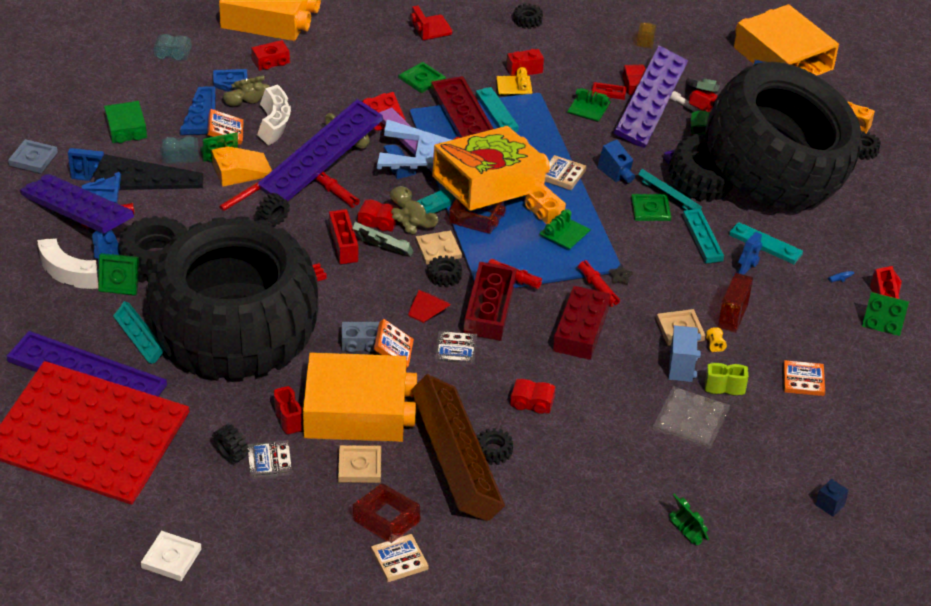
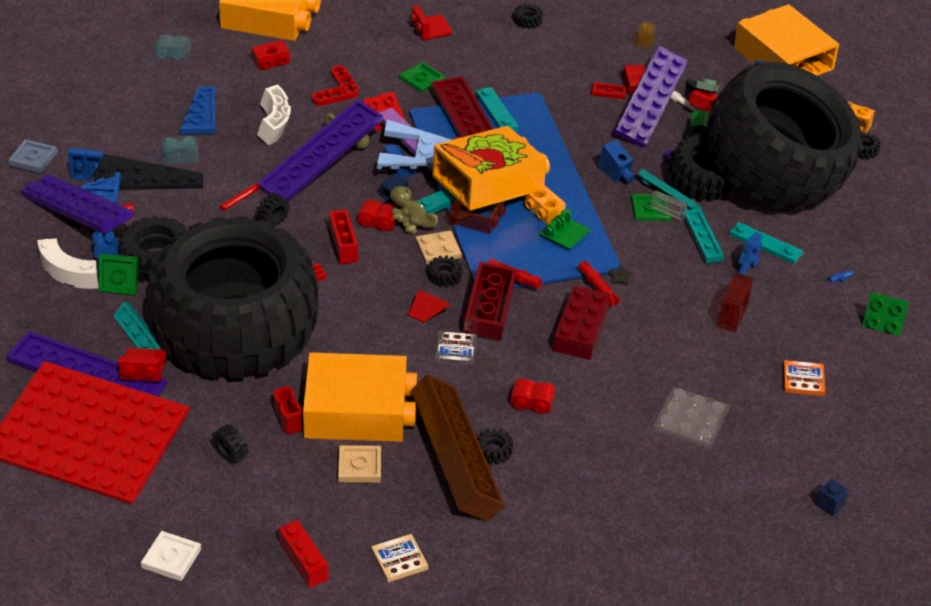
green brick [104,101,147,143] -> none
green hinge [200,132,238,162] -> none
tile [207,109,243,144] -> none
light orange slope [212,146,272,187] -> none
blue wing [213,69,248,91] -> none
olive animal [223,76,270,107] -> none
tile [247,440,293,479] -> none
red pin [316,172,360,208] -> none
sand blue brick [342,322,379,352] -> none
sand green wing [352,222,413,257] -> none
clear red window [353,483,421,543] -> none
tile [374,319,414,368] -> none
yellow hinge [496,67,532,95] -> none
red brick [506,49,544,76] -> none
tile [545,155,586,190] -> none
green hinge [567,88,611,121] -> none
tan plate [656,309,705,346] -> none
medium blue container [669,325,701,382] -> none
green hinge [669,493,709,545] -> none
lime brick [705,363,748,395] -> none
yellow bush [706,327,727,352] -> none
red slope [870,266,902,299] -> none
none -> red bracket [118,348,167,381]
none -> red brick [278,520,329,588]
none -> red beam [312,65,359,106]
none -> dark blue brick [380,174,408,204]
none -> clear tile [651,190,687,221]

